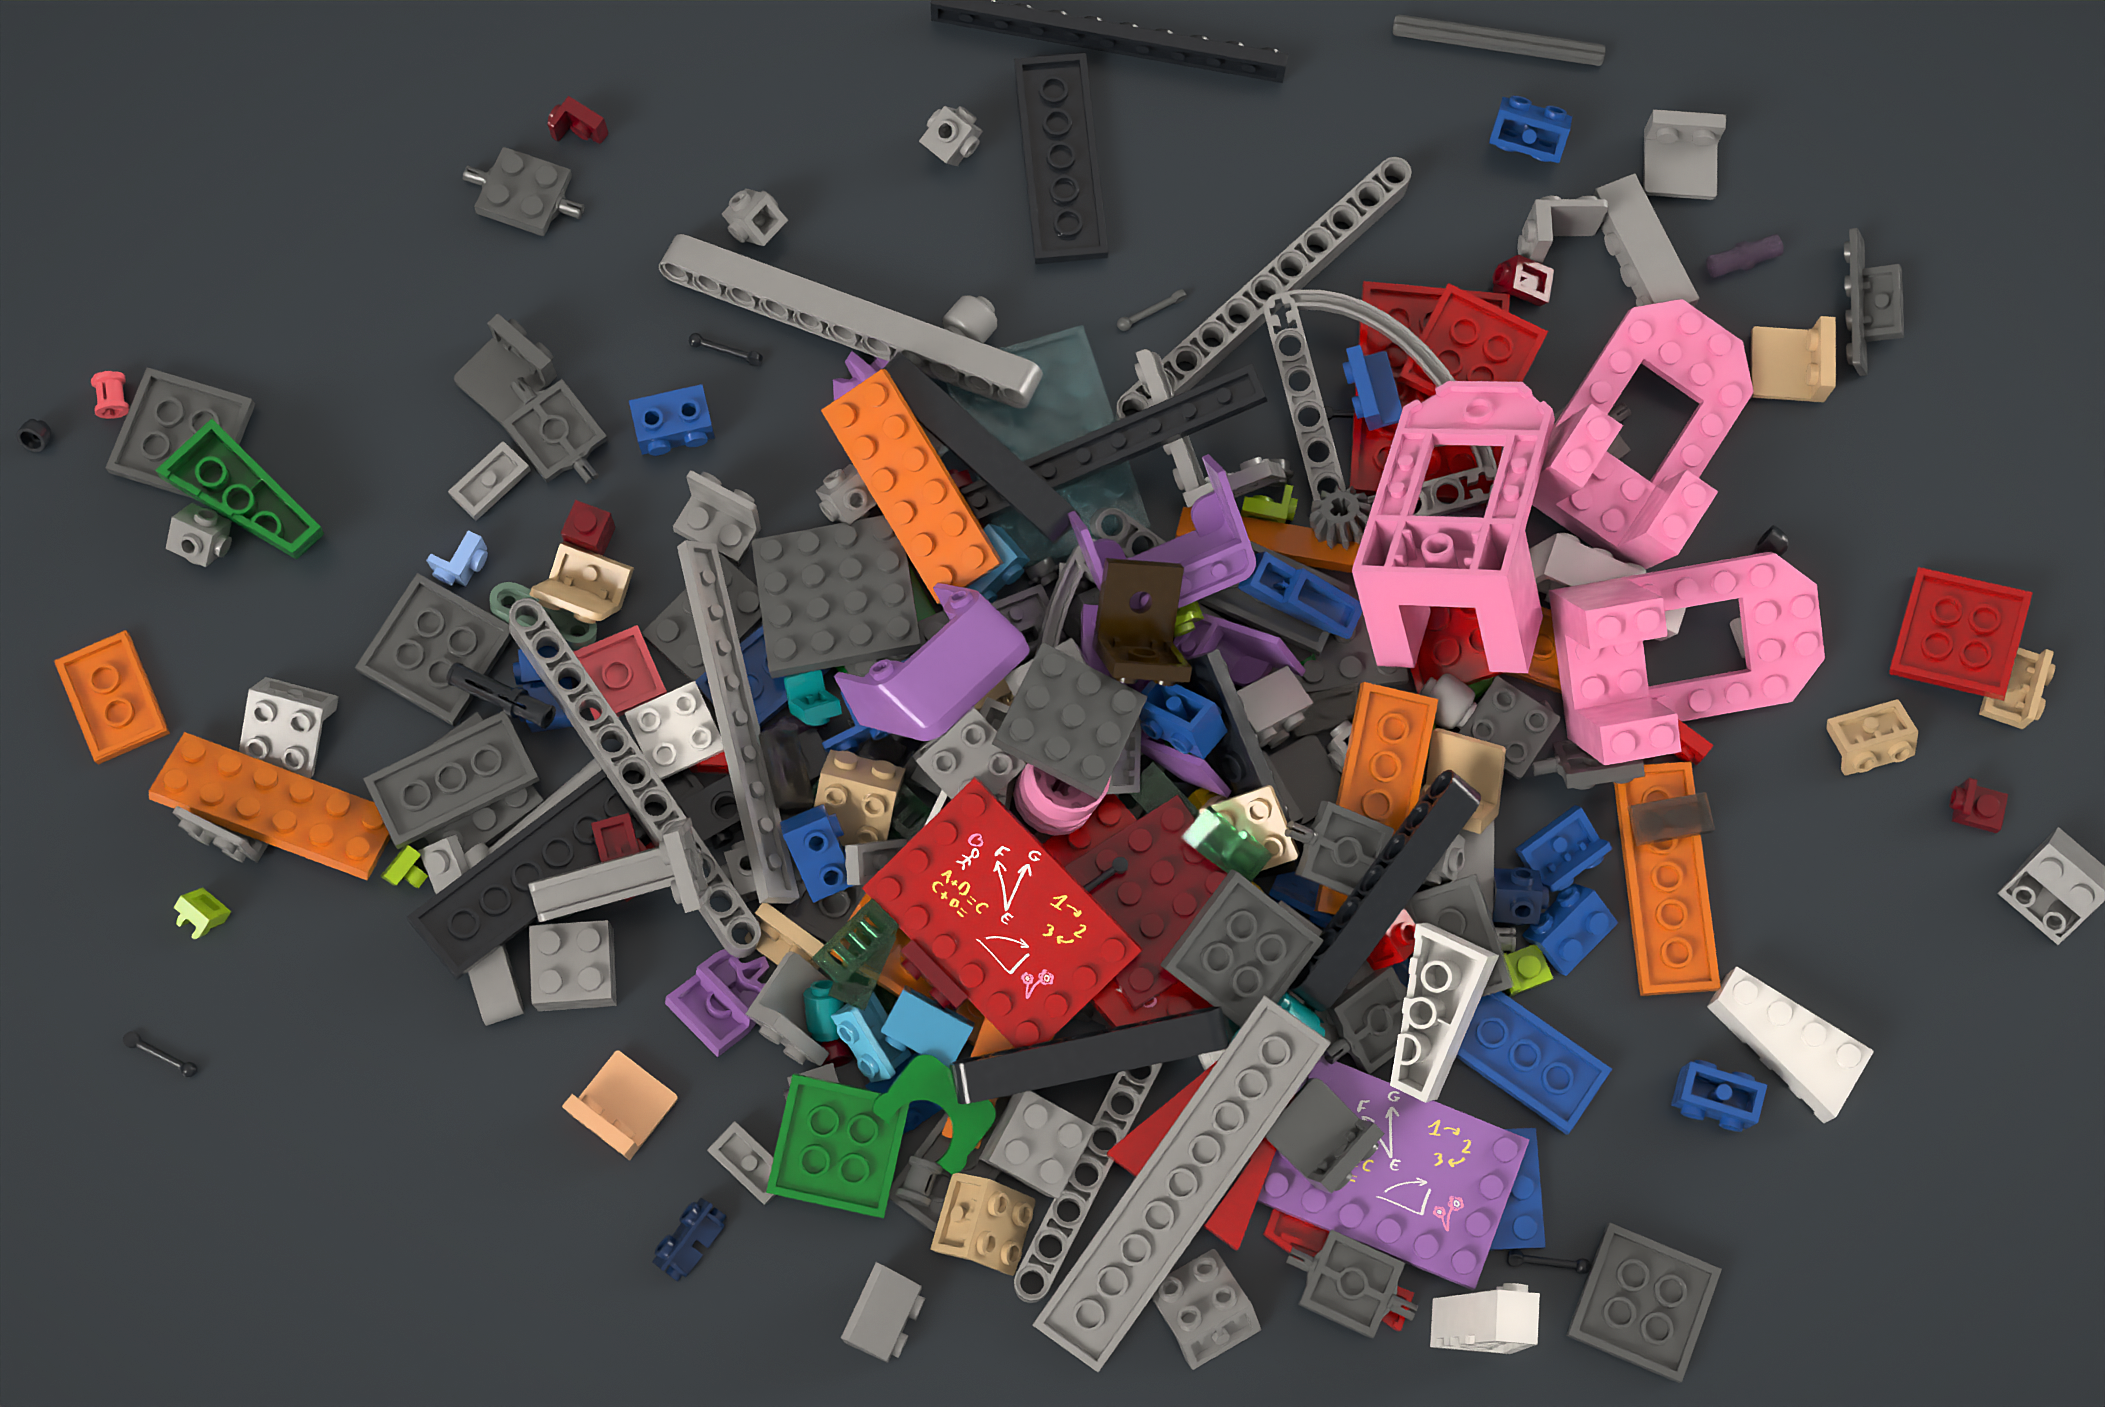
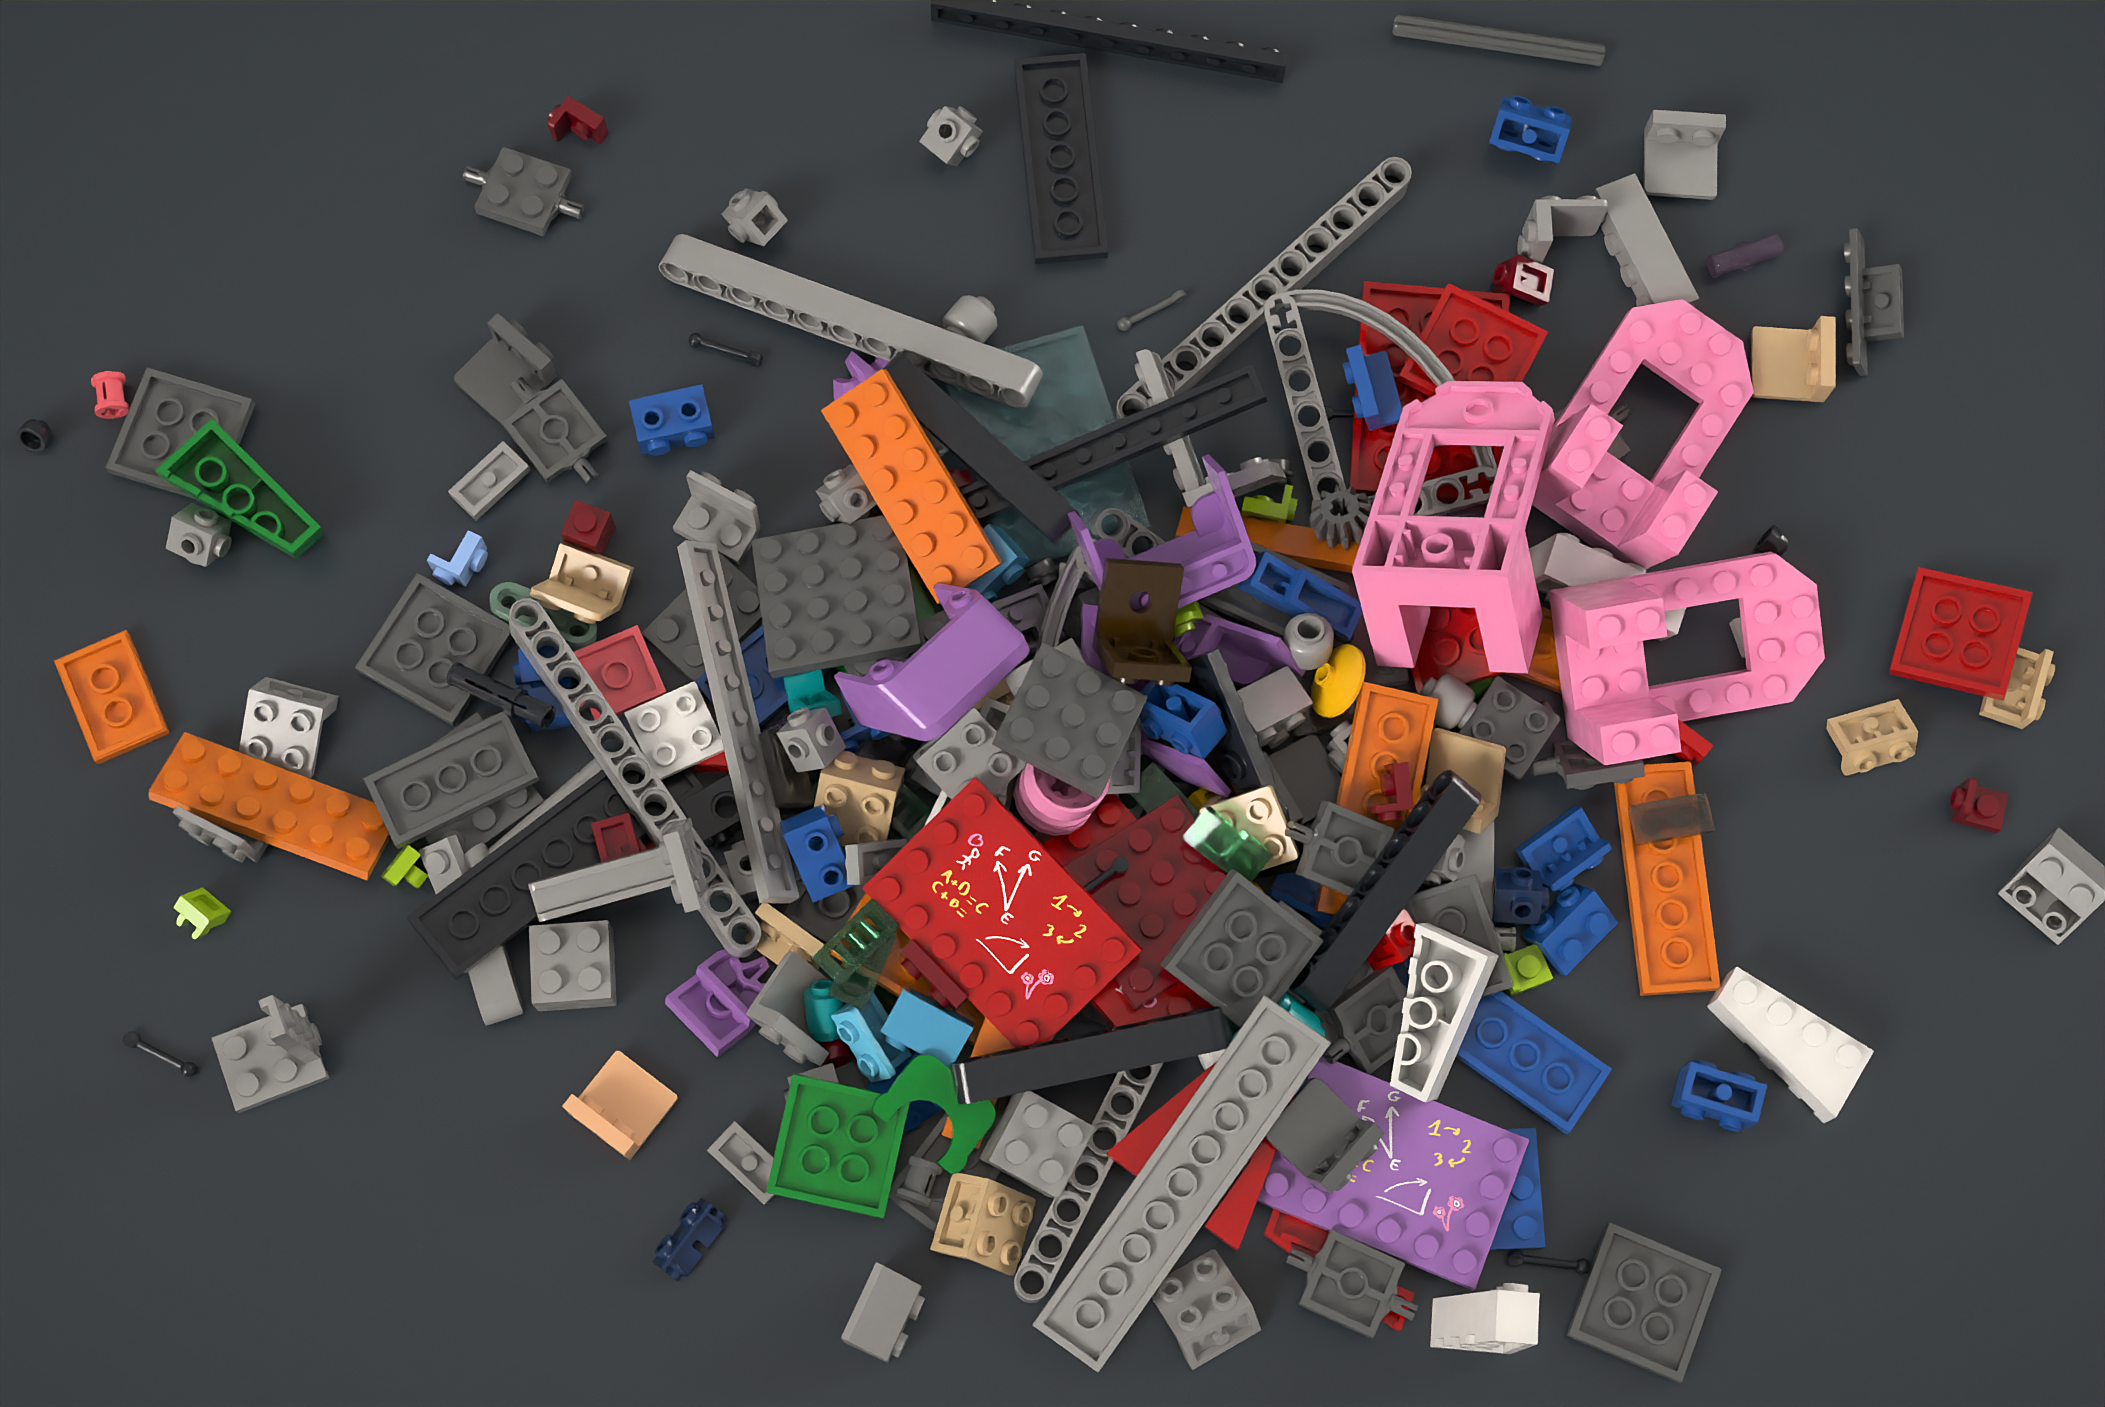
none -> light grey bracket [212,995,330,1113]
none -> light grey brick [777,707,846,772]
none -> light grey head [1283,613,1334,670]
none -> yellow dish [1311,644,1366,718]
none -> dark red bracket [1366,762,1414,821]

